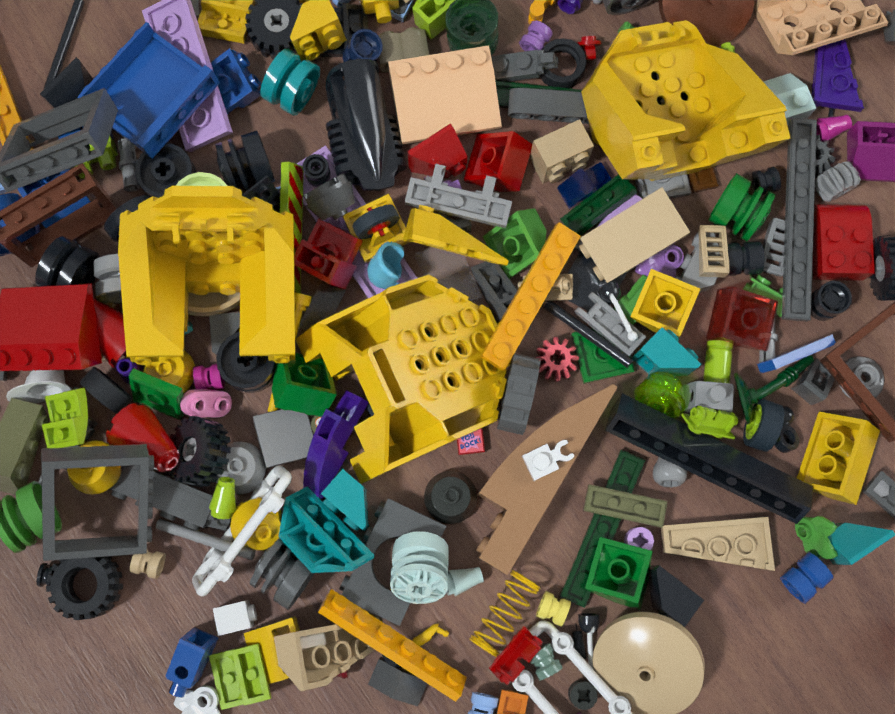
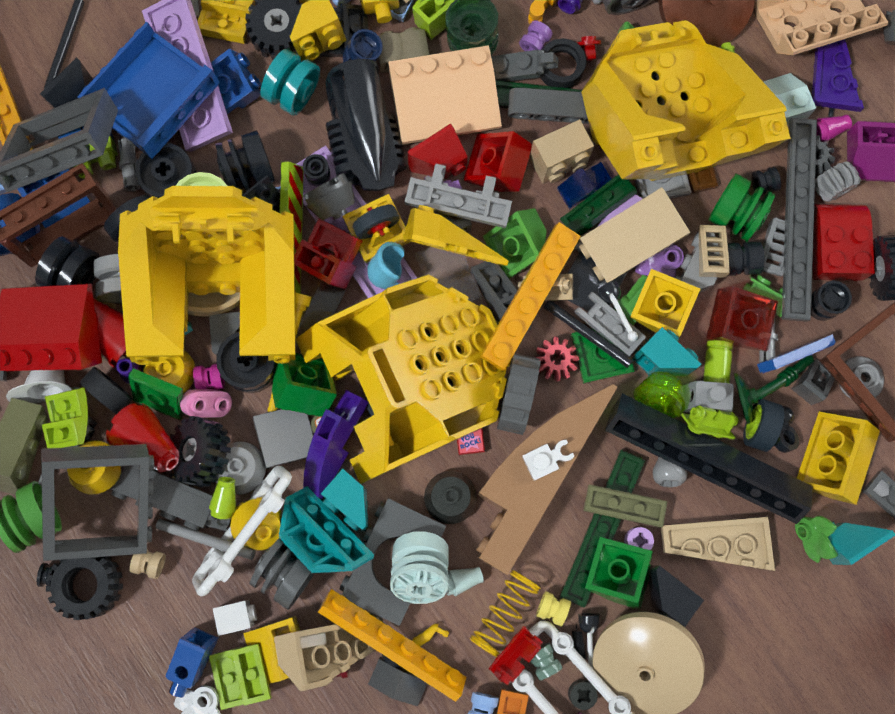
blue wheel [780,552,834,604] -> none

